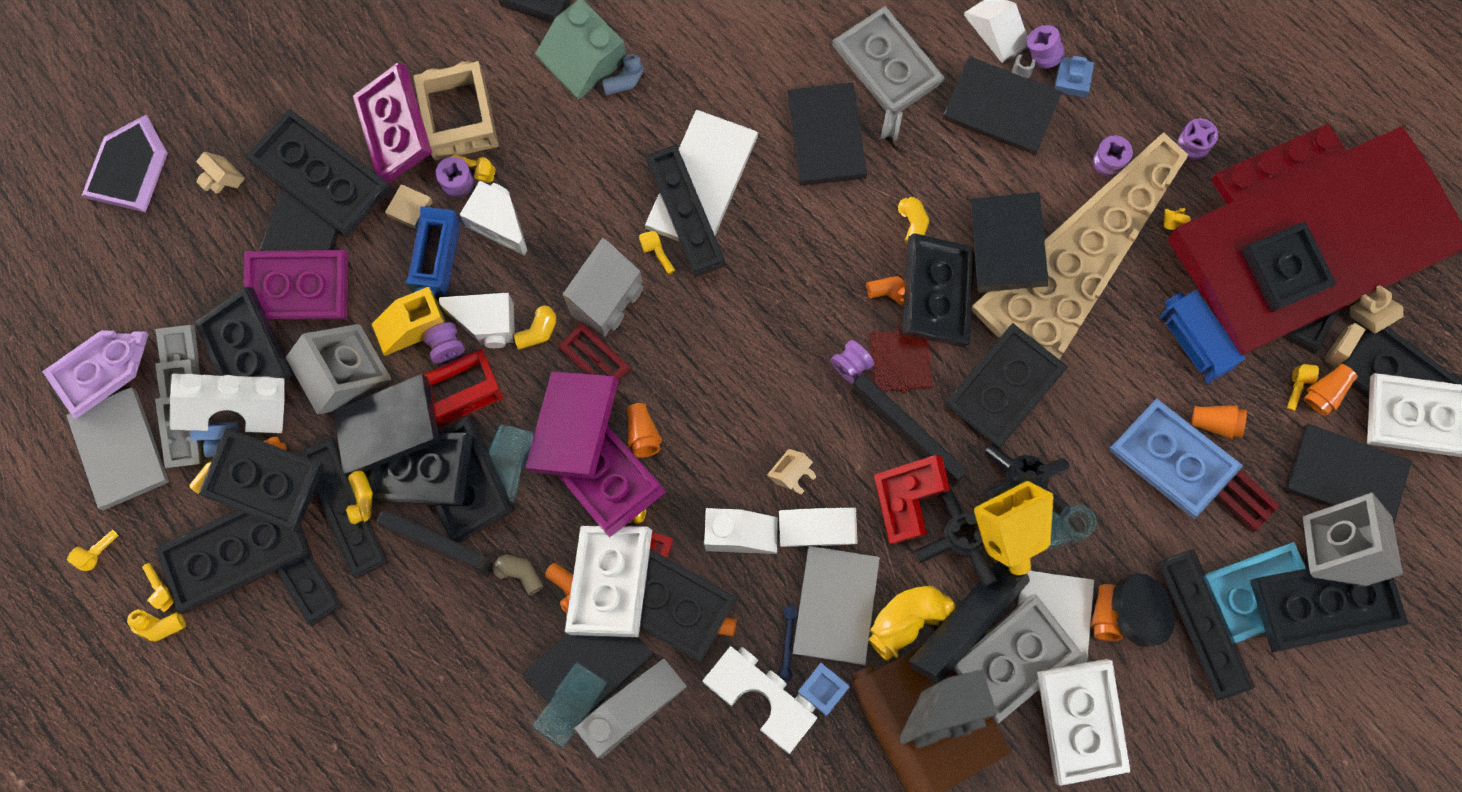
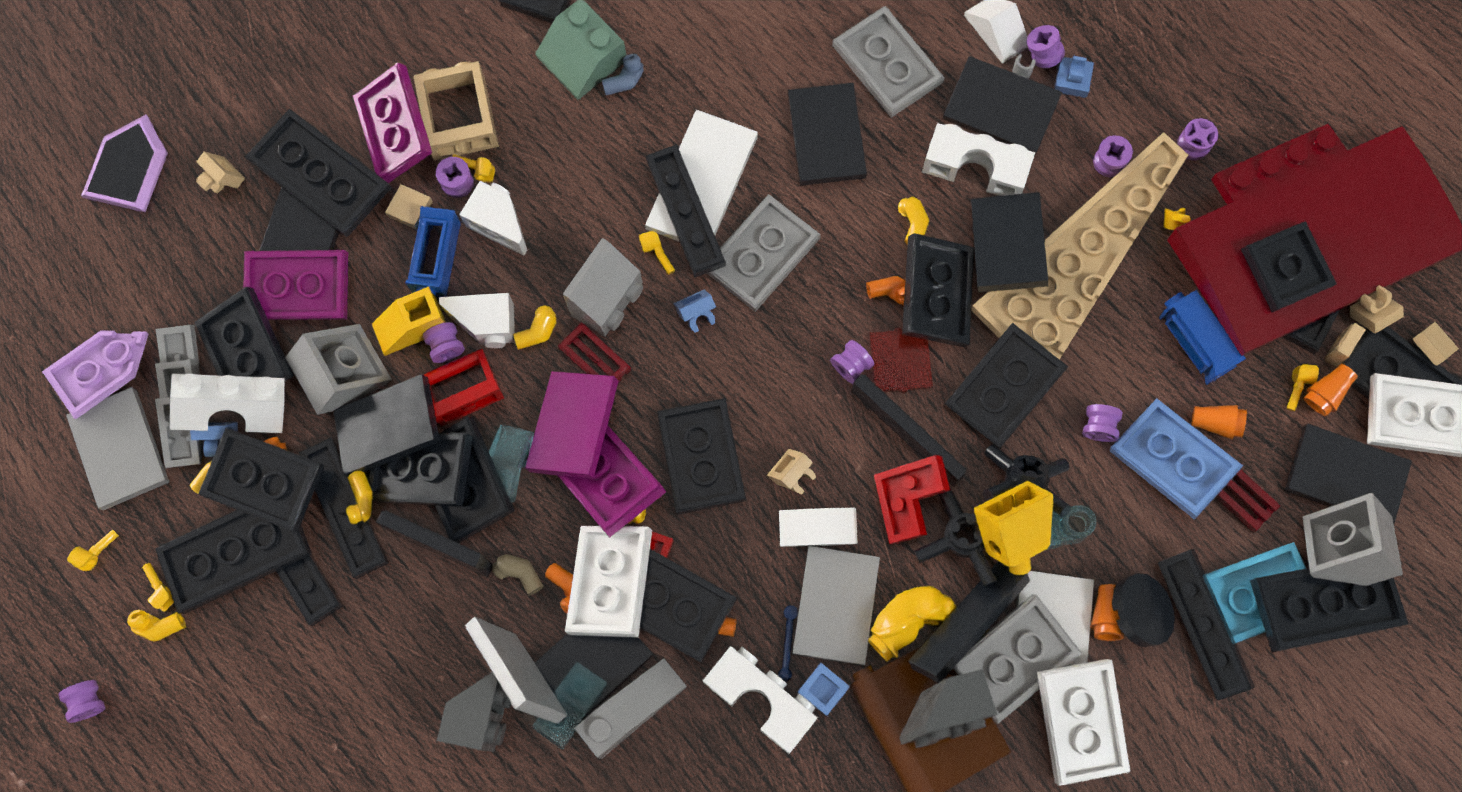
orange cone [626,403,662,458] -> none
white slope [704,508,778,554] -> none
light grey bush [881,109,903,142] -> none
none -> medium lavender wheel [58,680,106,723]
none -> dark grey slope [437,672,512,752]
none -> light grey tile [465,616,567,724]
none -> black tile [657,398,746,515]
none -> medium blue tile [673,290,716,333]
none -> light grey tile [707,194,821,312]
none -> white arch [922,123,1035,196]
none -> medium lavender wheel [1082,404,1123,442]
none -> tan tile [1413,322,1459,366]

